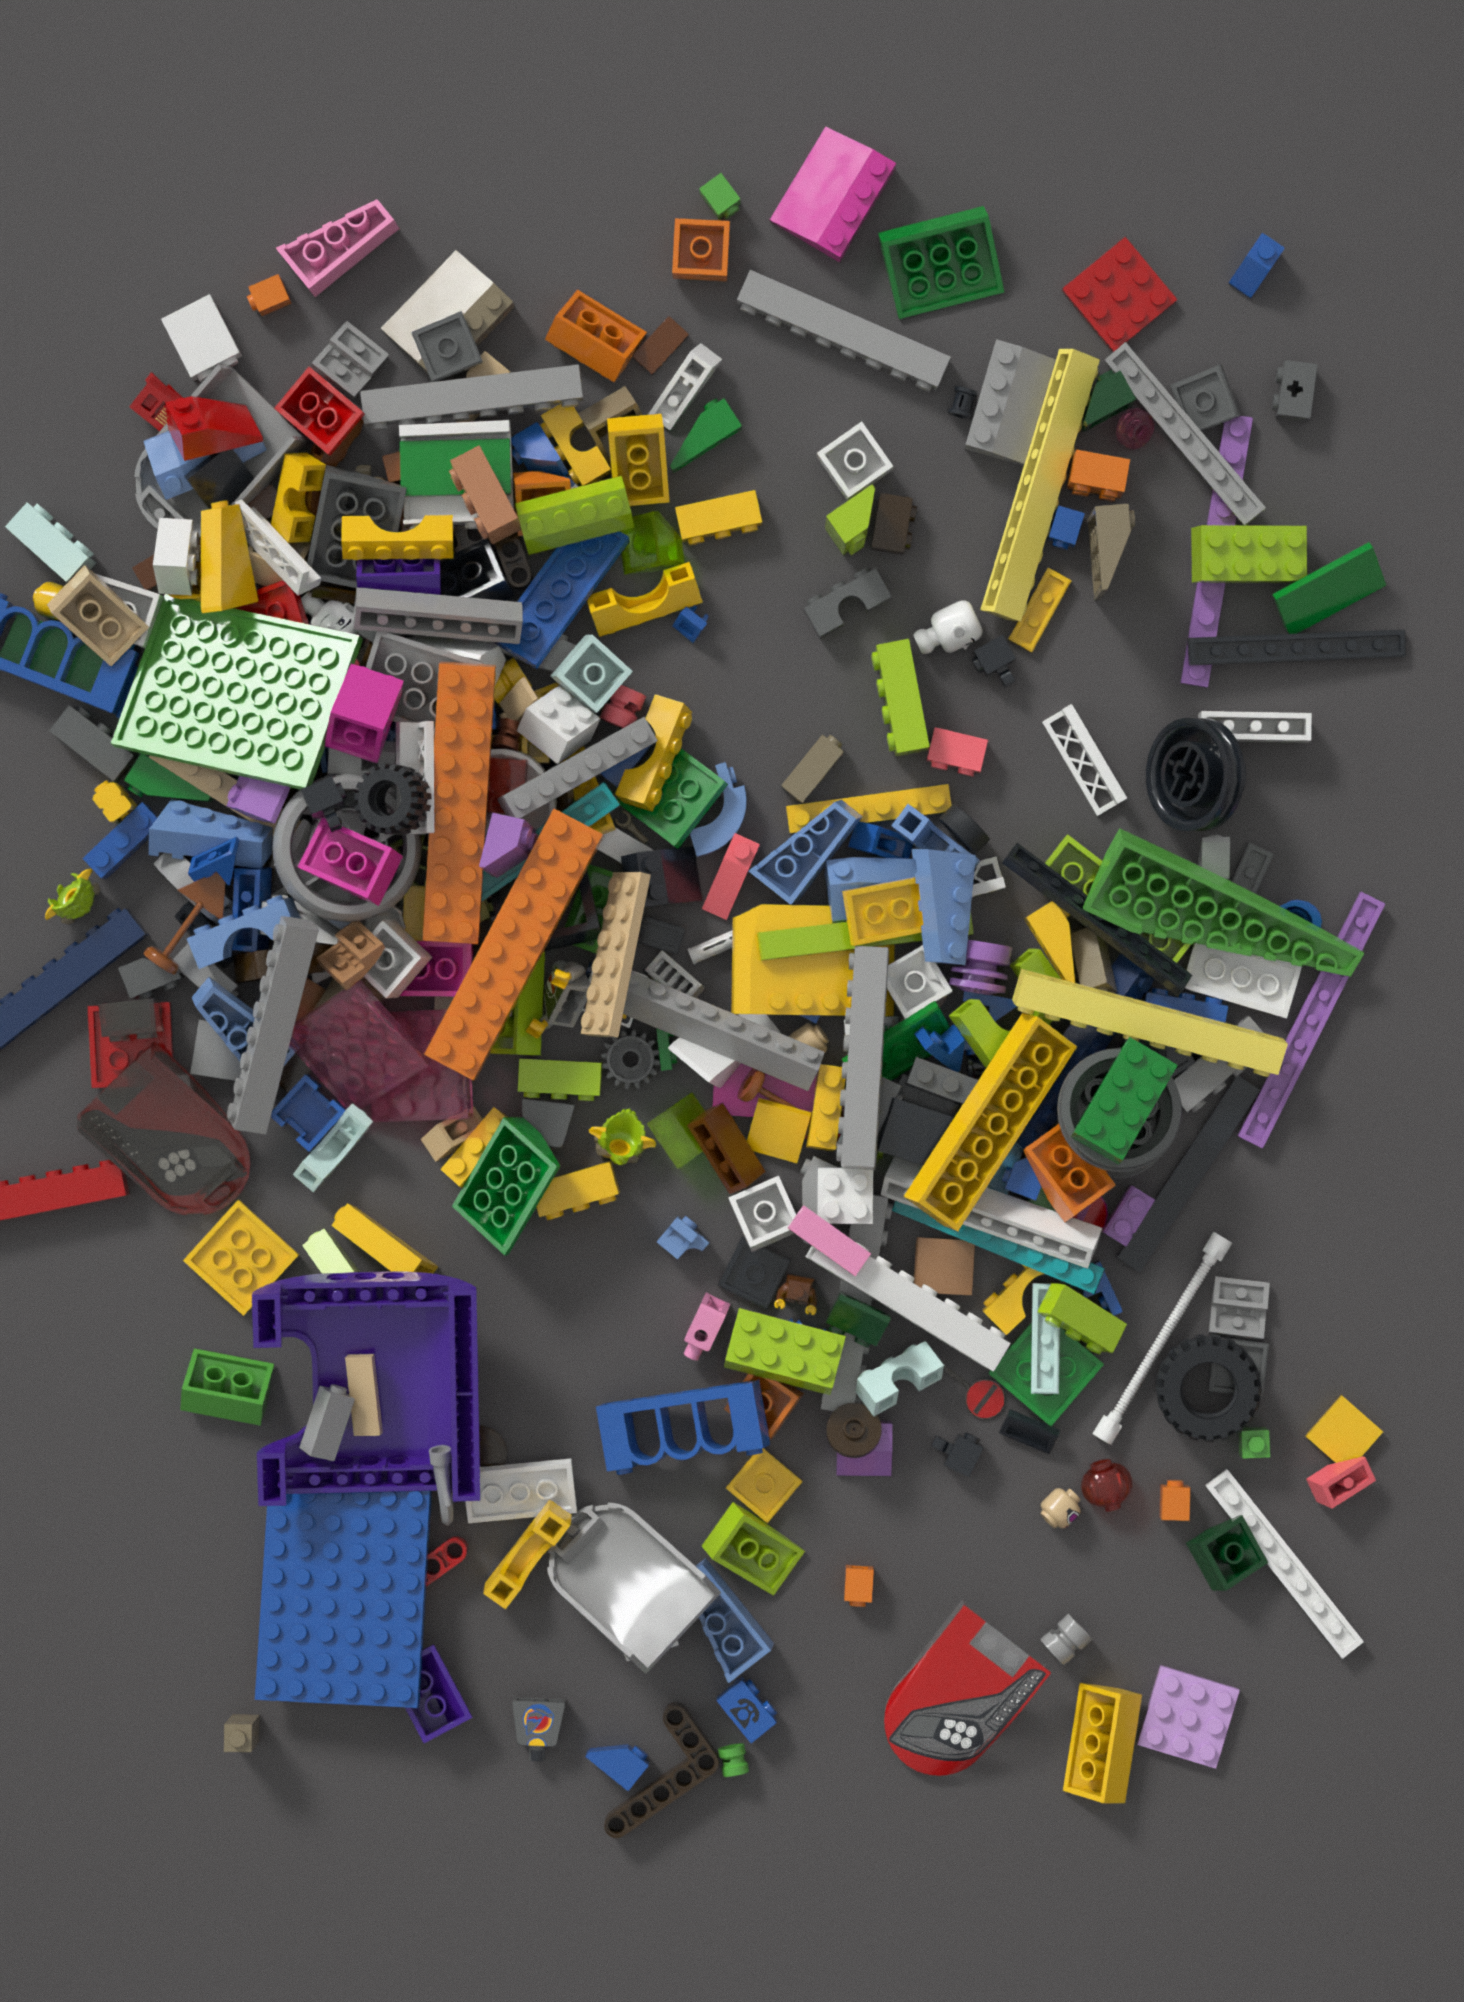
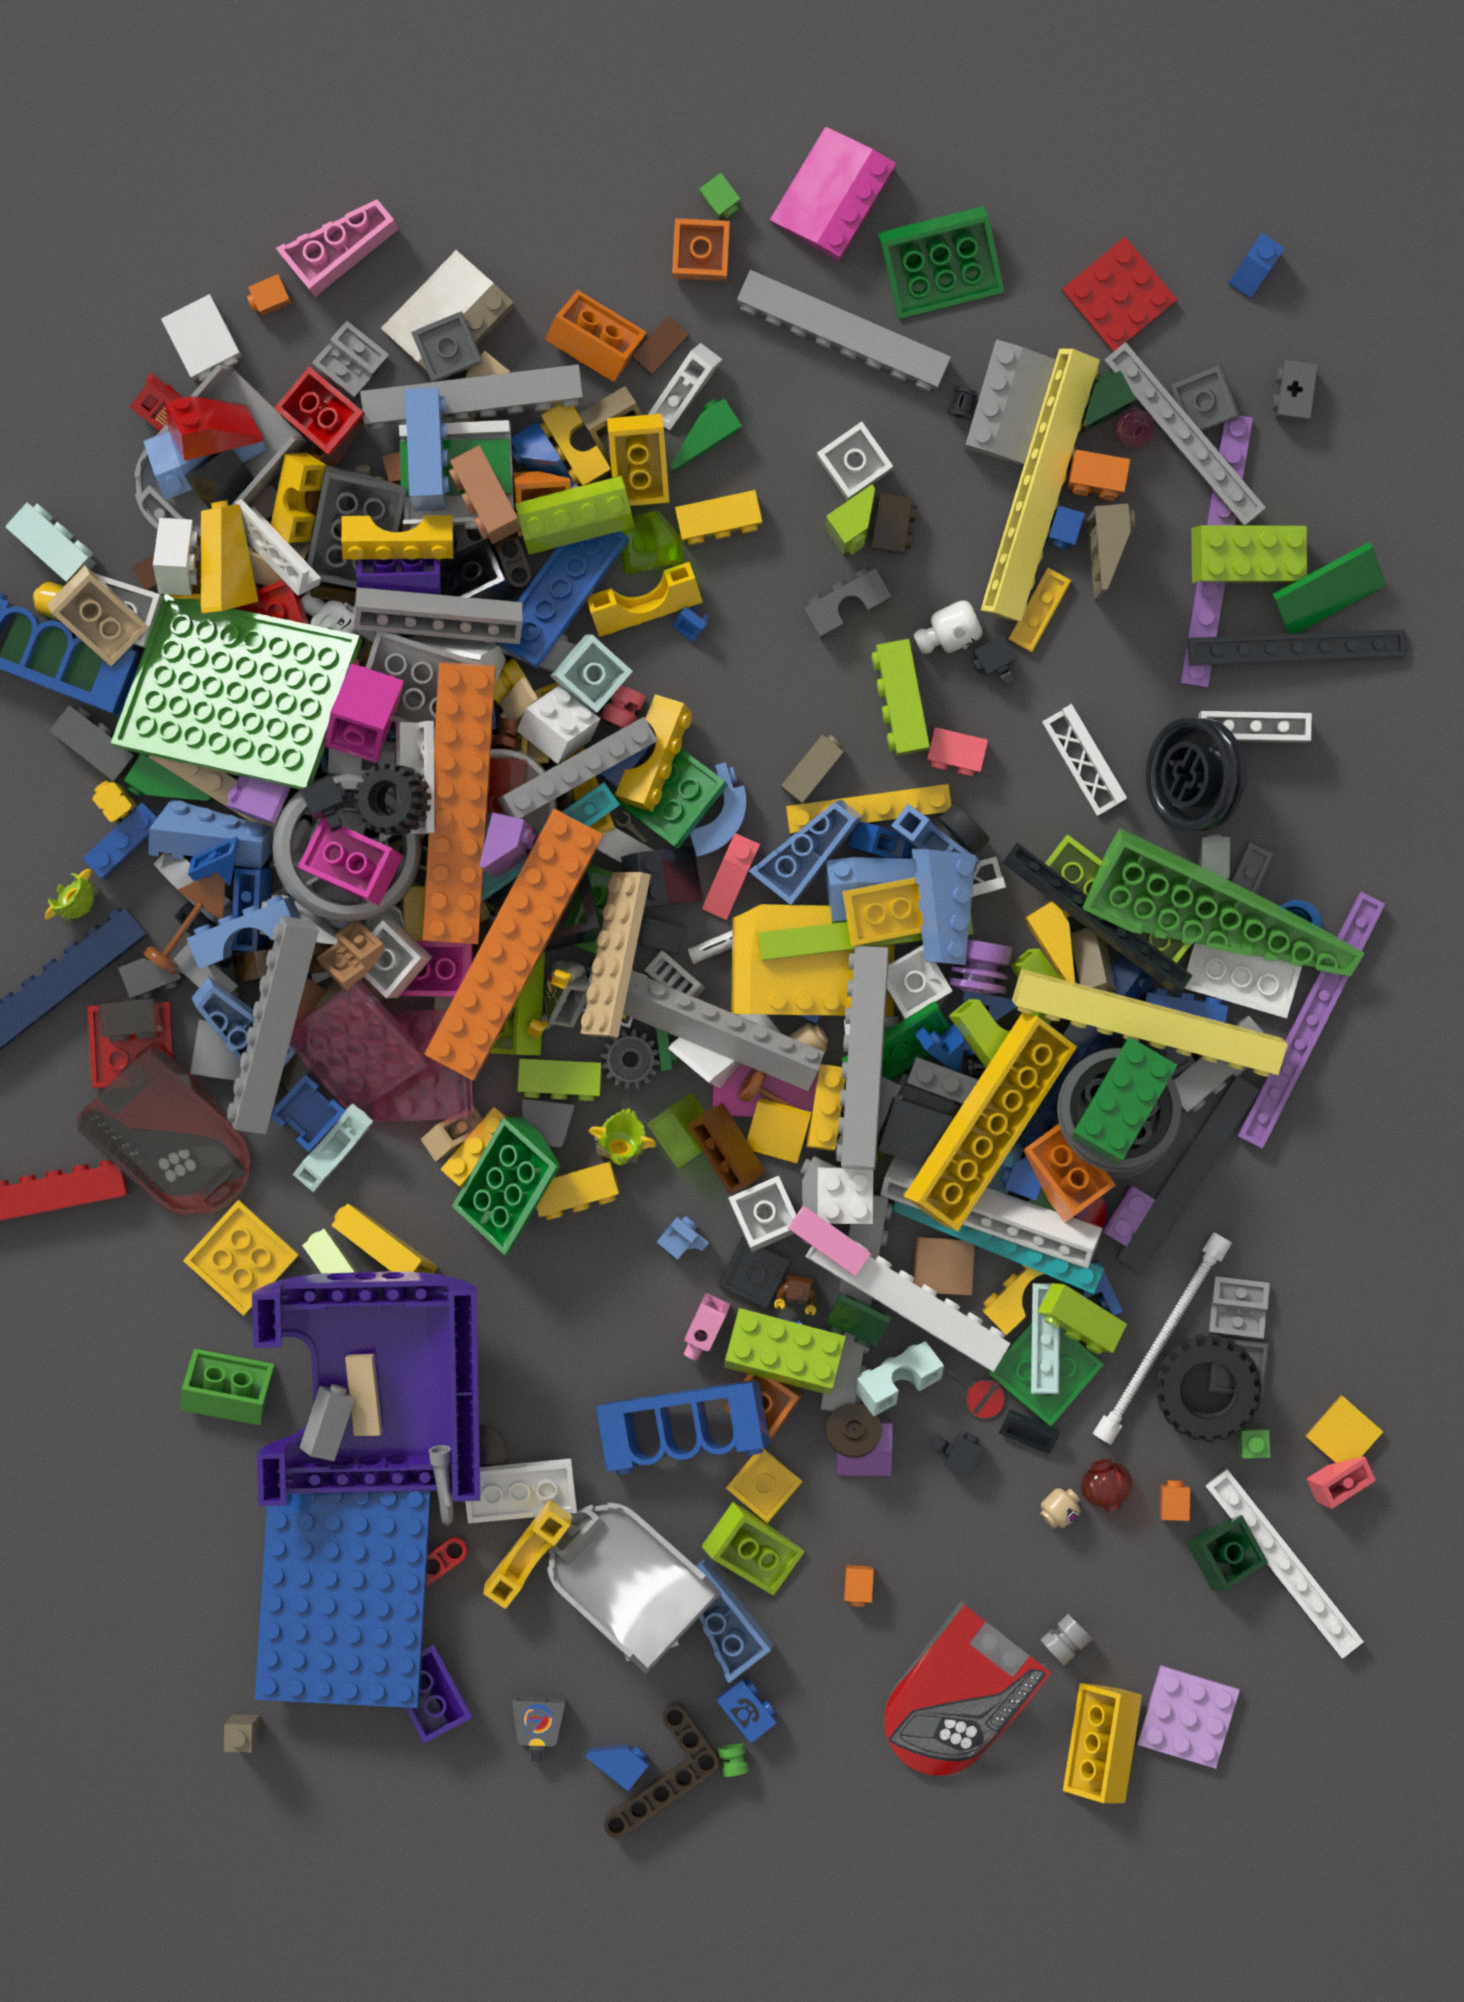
none -> medium blue wedge [405,387,450,511]

